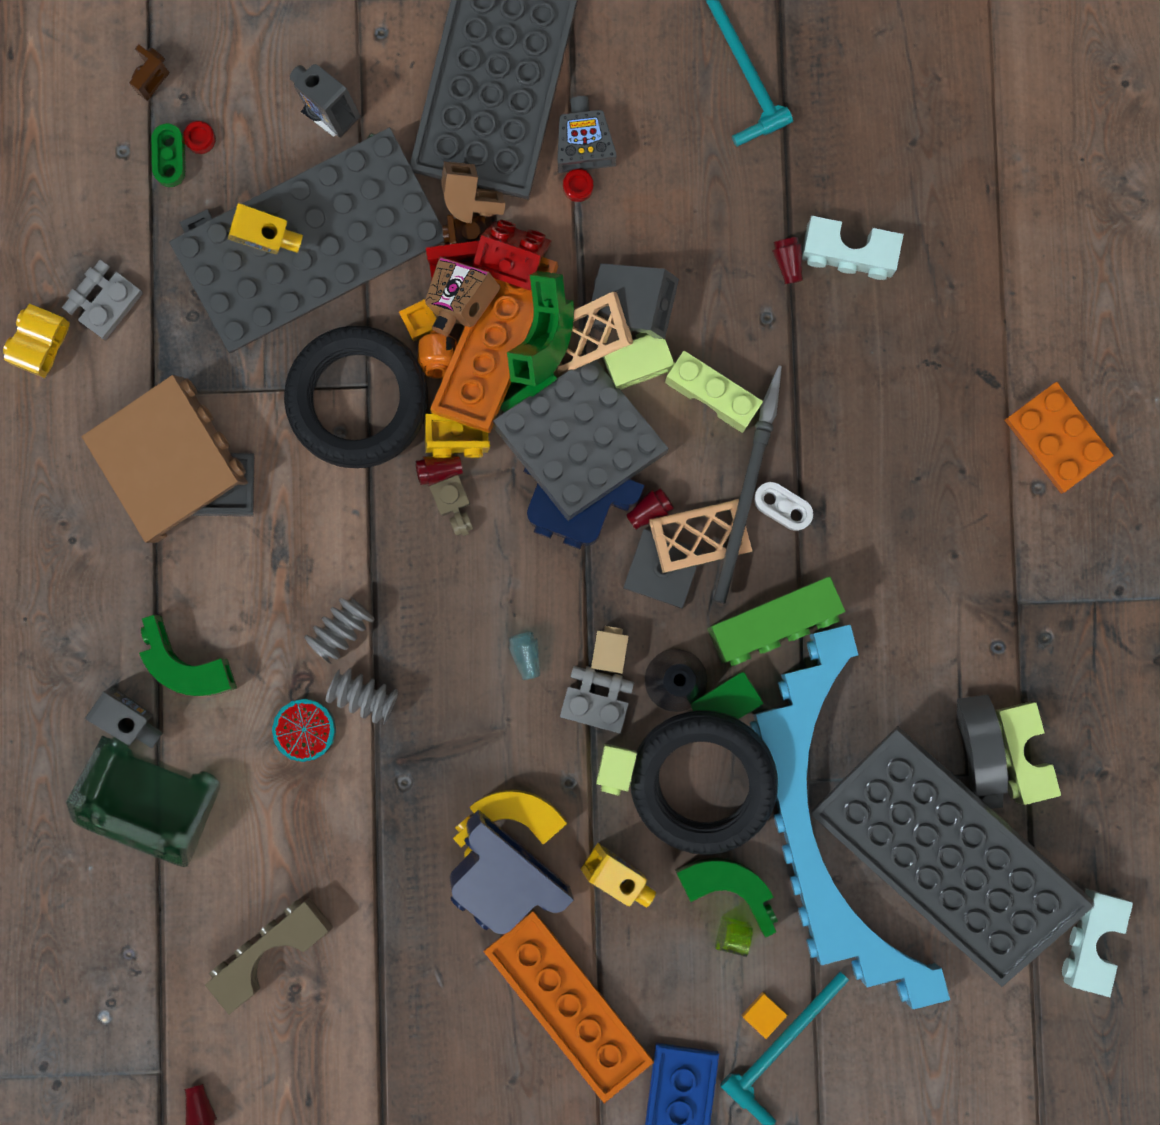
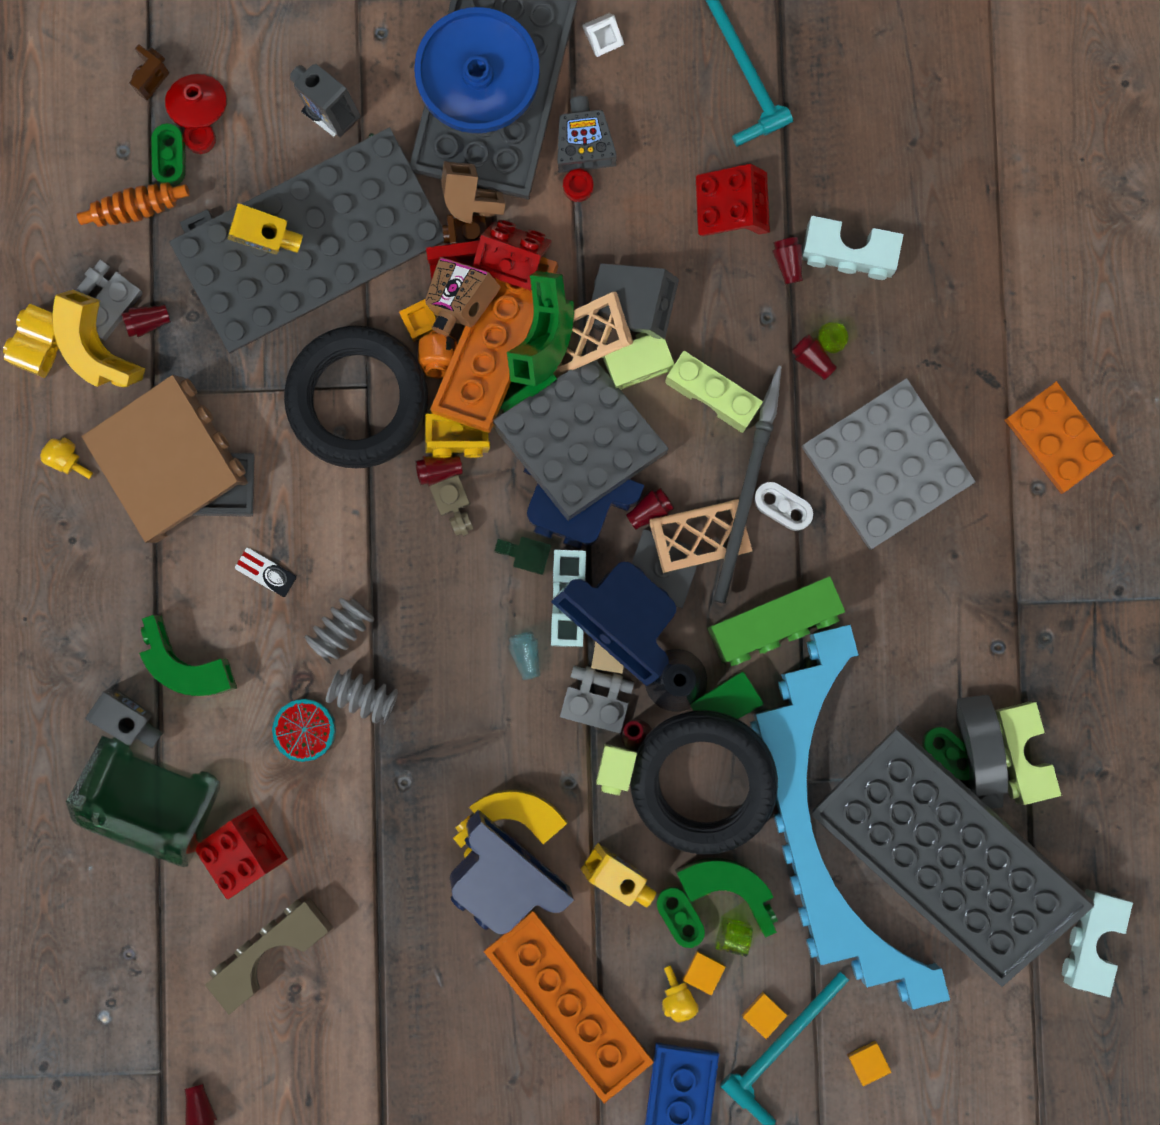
none -> yellow piece [40,437,93,479]
none -> yellow arch [52,290,145,387]
none -> orange piece [77,182,190,227]
none -> dark red cone [121,304,171,338]
none -> red dish [165,74,227,129]
none -> red bracket [194,807,288,899]
none -> sticker [235,548,297,597]
none -> blue dish [414,7,540,133]
none -> clear green plate [494,537,551,576]
none -> light aqua arch [551,550,586,647]
none -> dark blue brick [551,562,676,686]
none -> white slope [582,13,625,57]
none -> dark red cone [621,720,652,751]
none -> green plate [656,887,705,948]
none -> yellow piece [662,965,699,1023]
none -> light orange tile [683,951,726,996]
none -> red bracket [696,163,770,236]
none -> dark red cone [791,334,837,380]
none -> light grey plate [801,378,976,550]
none -> clear neon green plate [819,322,848,353]
none -> light orange tile [847,1041,892,1086]
none -> green plate [922,727,969,780]

